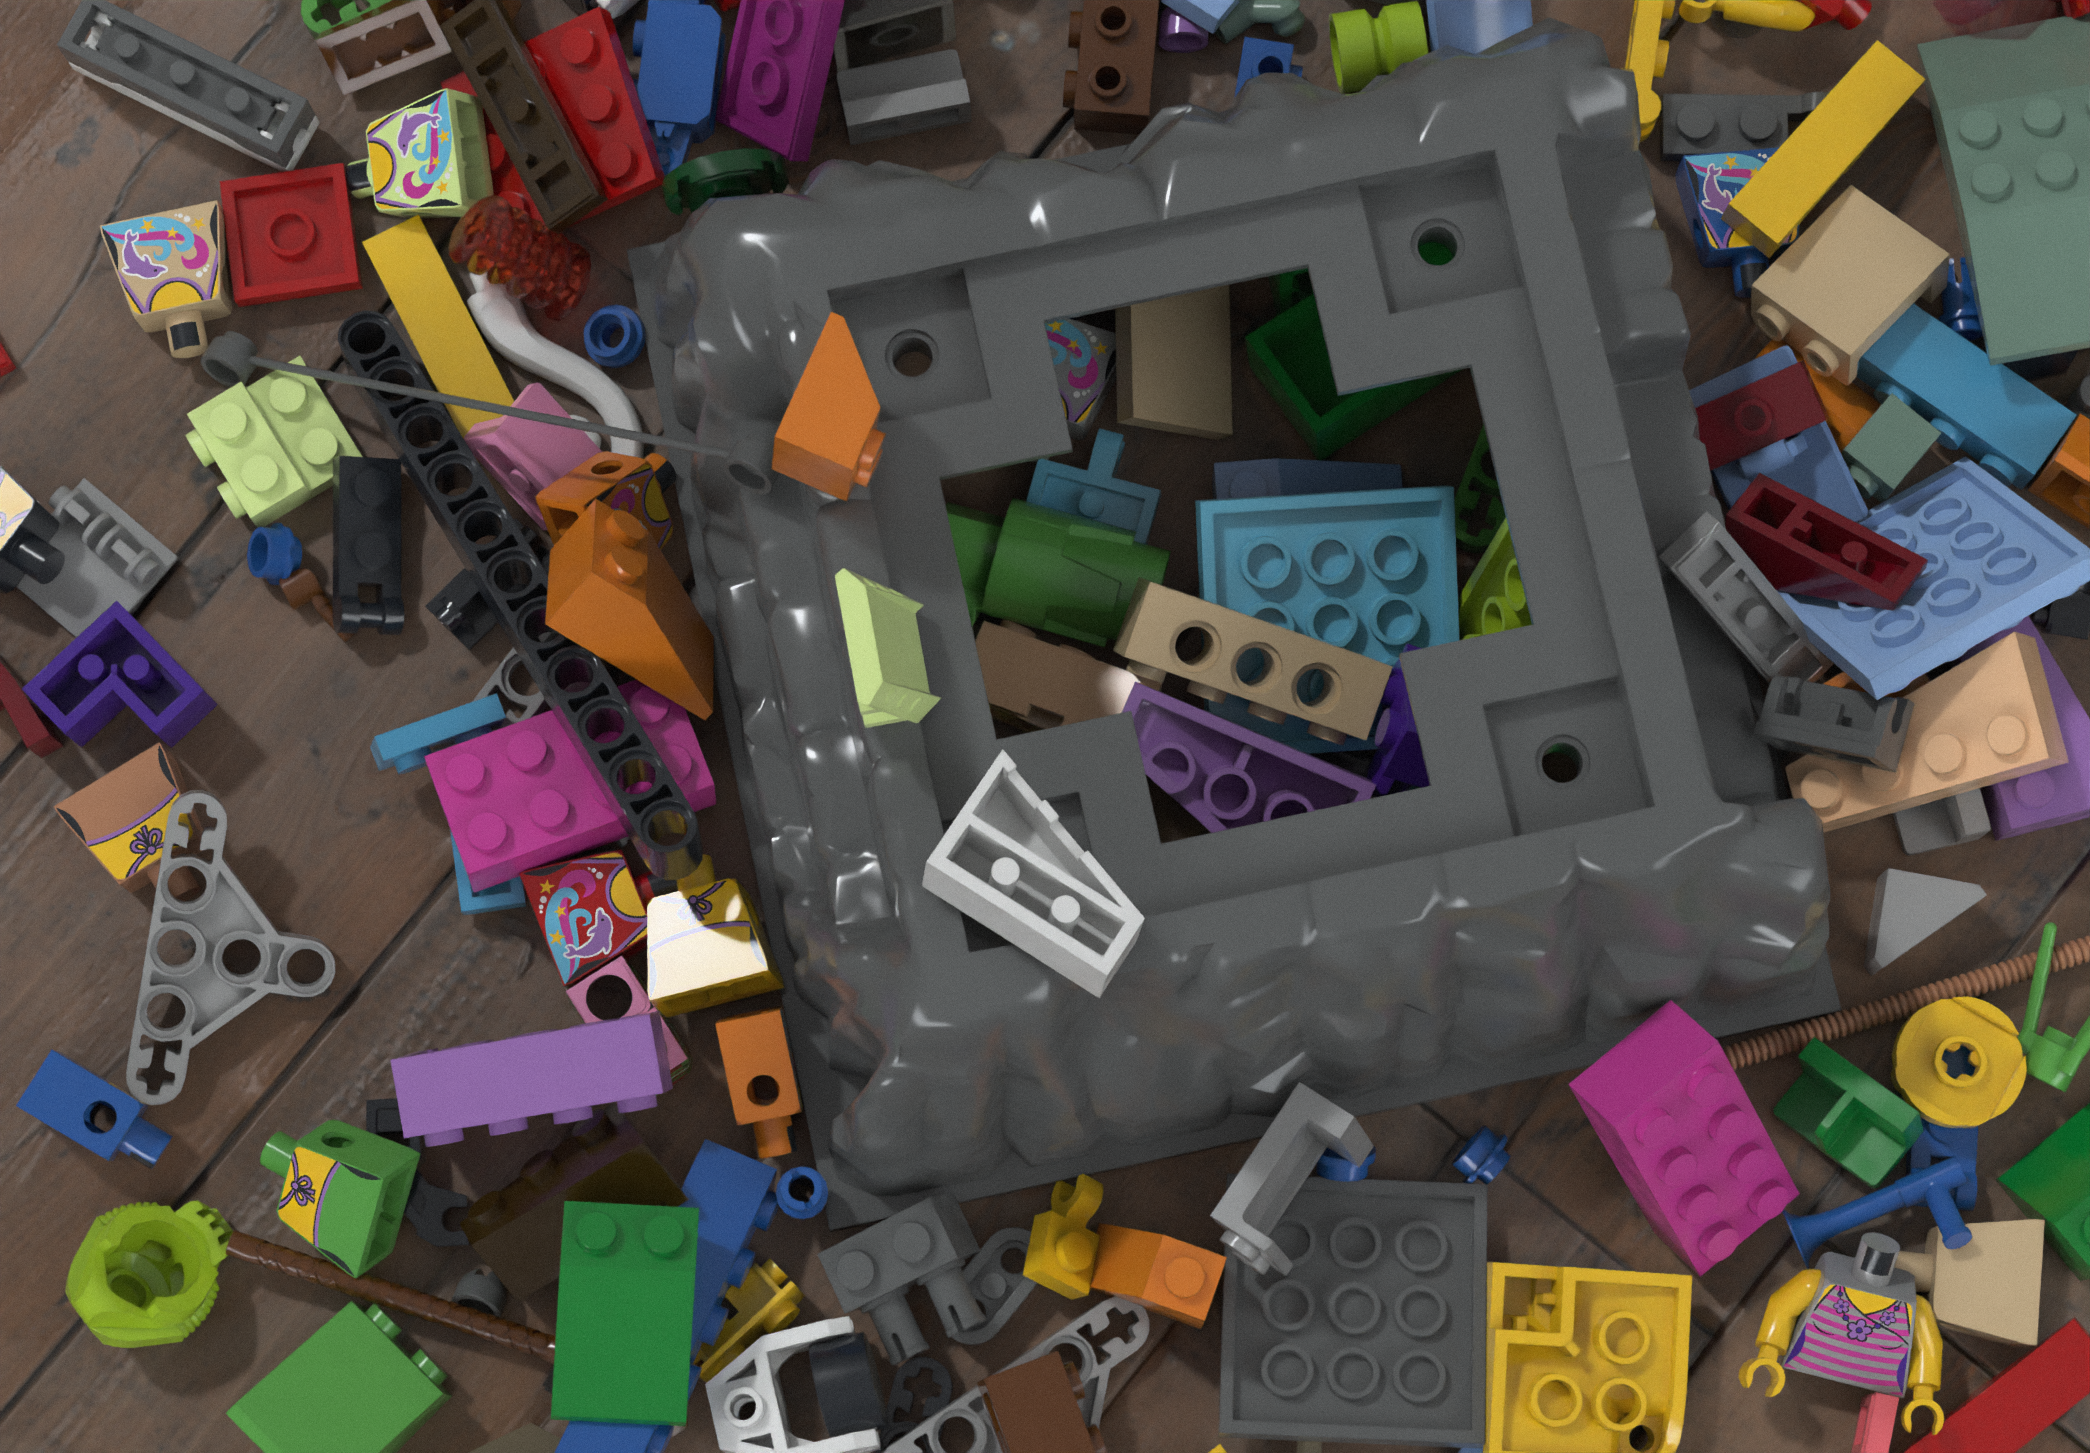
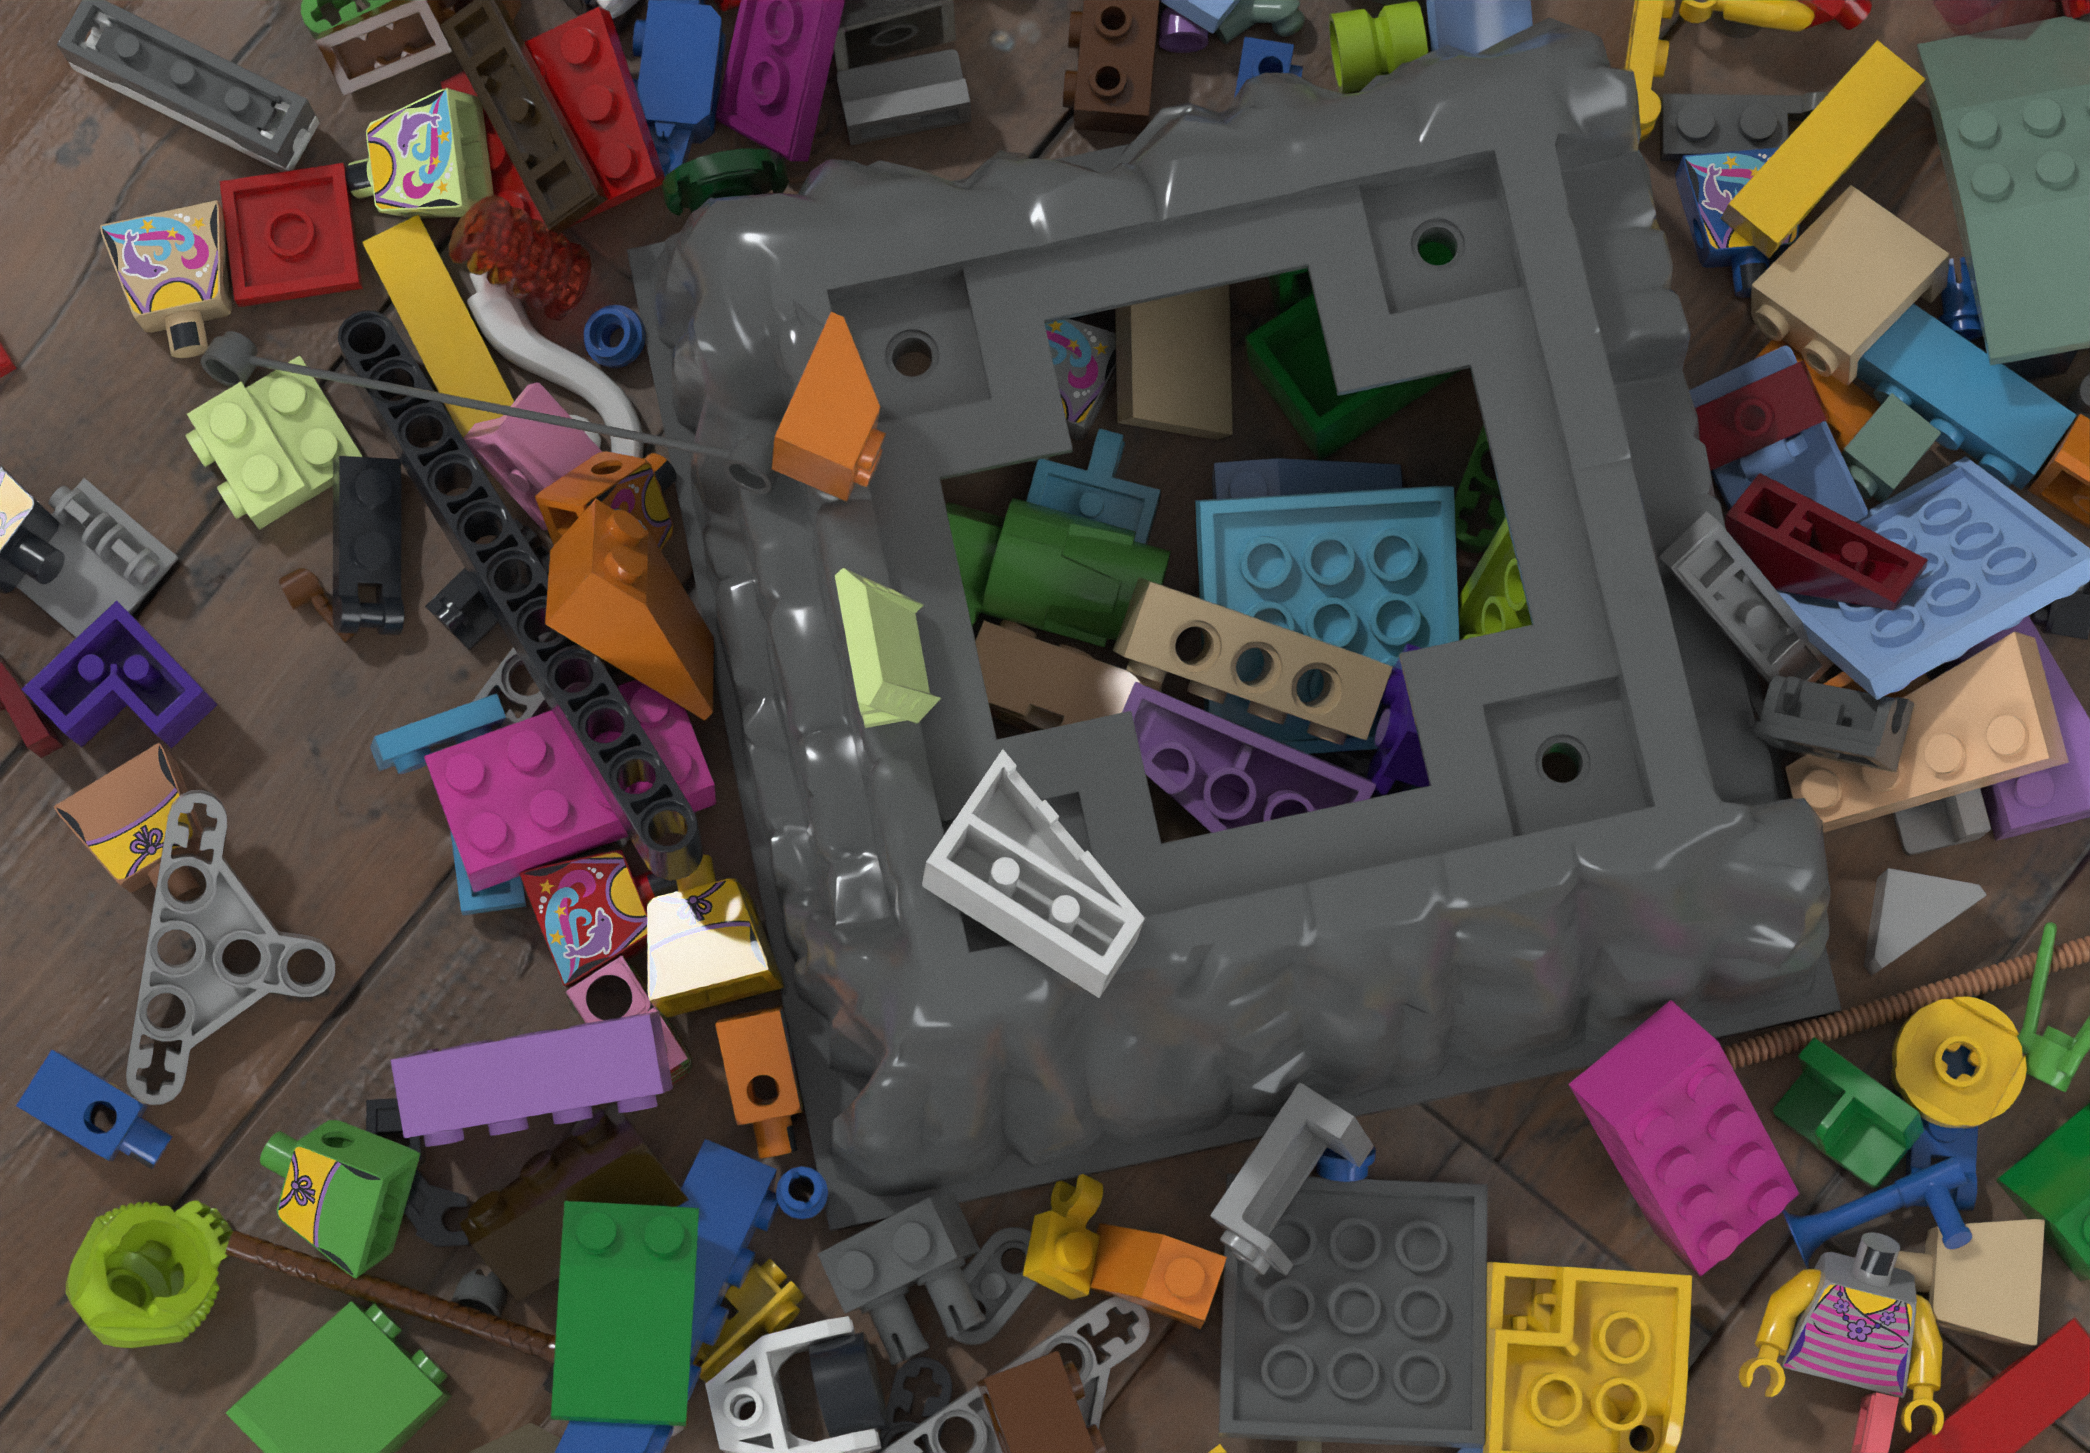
blue plate [247,523,302,585] -> none
blue plate [1452,1125,1511,1184] -> none

